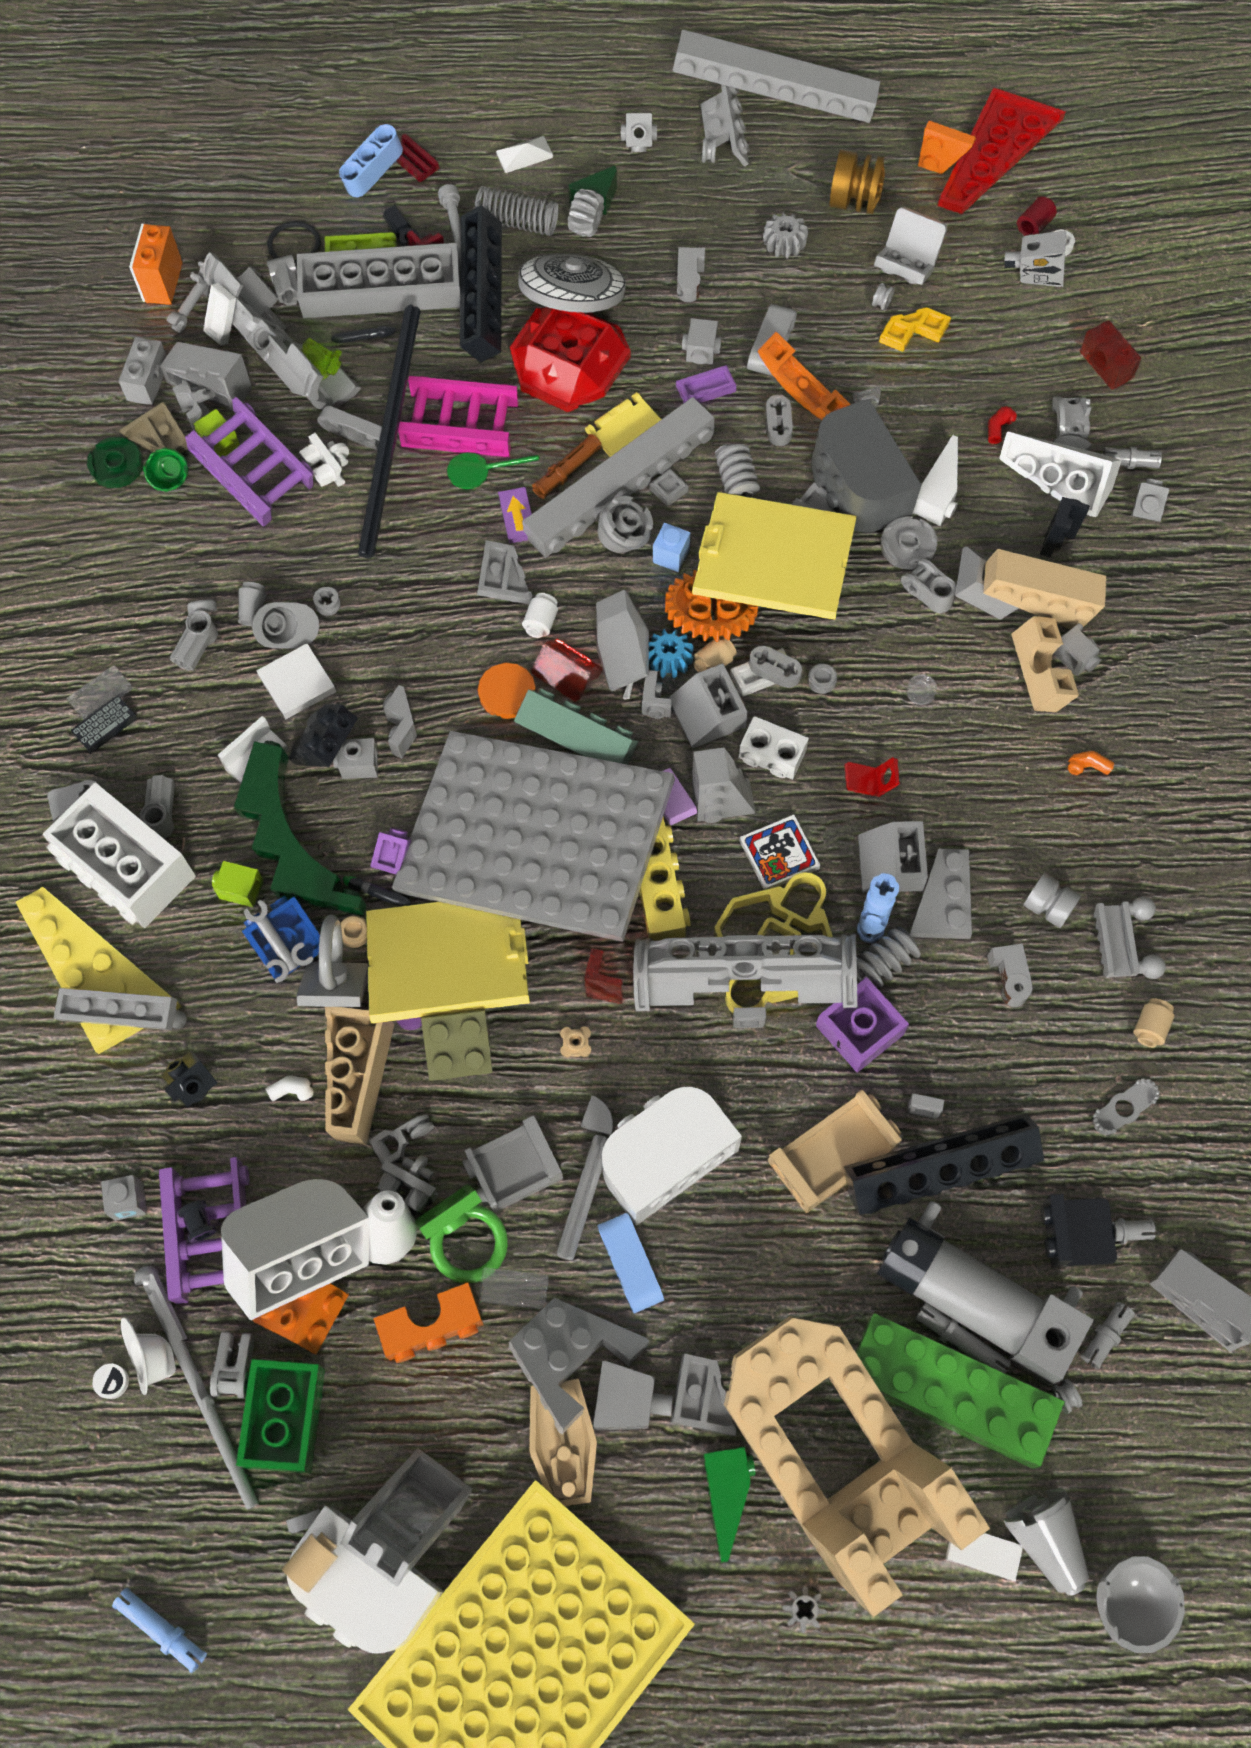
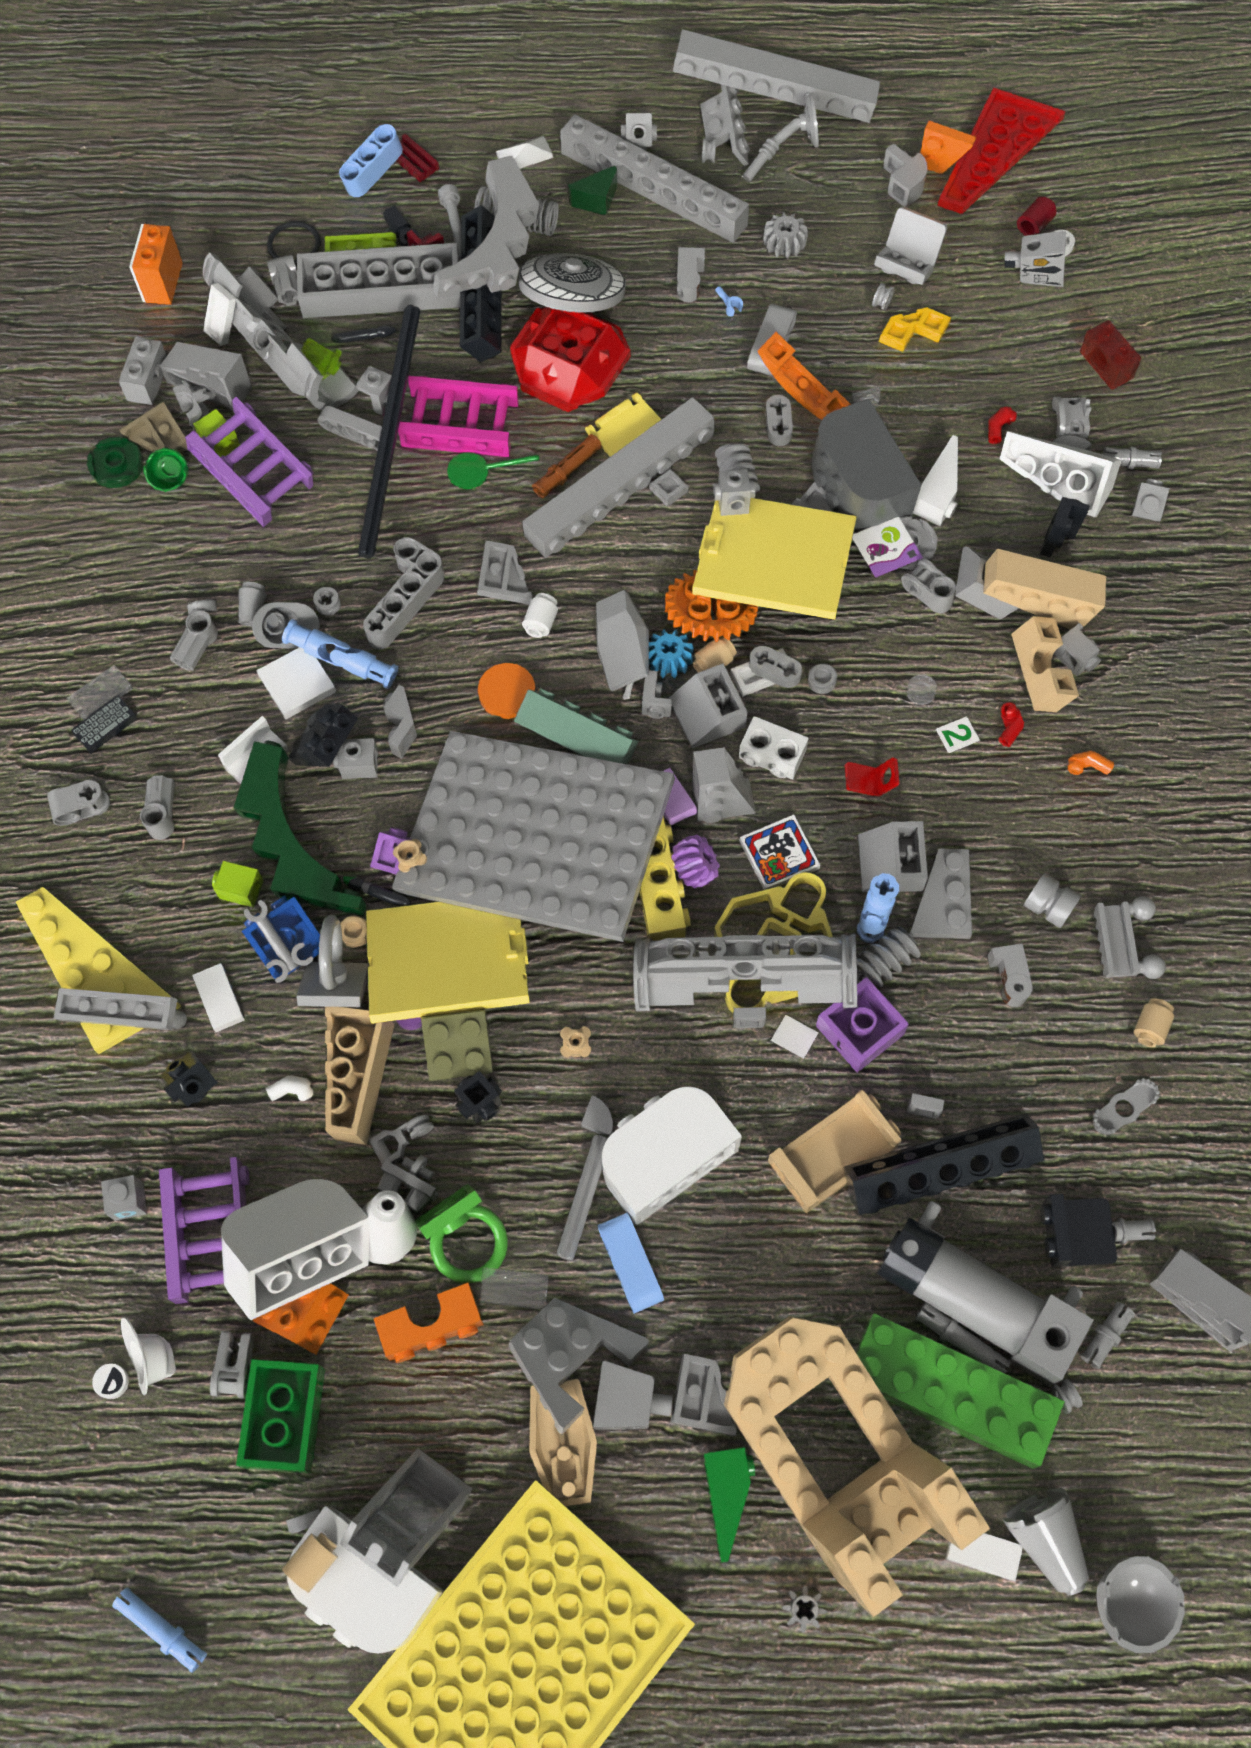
white brick [42,782,196,928] -> none
light grey bar [134,1266,259,1510] -> none
light grey bar [166,261,210,333] -> none
black bush [177,1200,217,1243] -> none
white hips [299,433,349,487] -> none
light grey panel [462,1115,563,1213] -> none
medium lavender tile [498,487,531,544] -> none
clear red panel [531,638,603,702] -> none
light grey gear [567,189,604,237] -> none
clear red panel [584,948,624,1004] -> none
light grey cone [597,496,653,553] -> none
light blue brick [653,522,691,573] -> none
medium lavender tile [676,365,736,403] -> none
light grey brick [682,318,721,365] -> none
pearl gold wheel [829,150,885,214] -> none
none -> white tile [192,963,245,1032]
none -> light blue piece [282,619,398,689]
none -> light grey bracket [356,366,392,416]
none -> light grey beam [363,537,444,650]
none -> tan plate [393,839,427,872]
none -> light grey arch [433,155,540,298]
none -> black brick [454,1071,502,1124]
none -> light grey brick [560,114,749,243]
none -> medium lavender gear [671,834,720,888]
none -> light grey brick [713,469,755,516]
none -> light blue hand [715,286,743,317]
none -> light grey dish [742,93,819,182]
none -> white sticker [771,1015,818,1059]
none -> sticker [852,517,923,578]
none -> light grey brick [883,143,927,207]
none -> white sticker [936,716,980,753]
none -> red arm [998,702,1024,747]

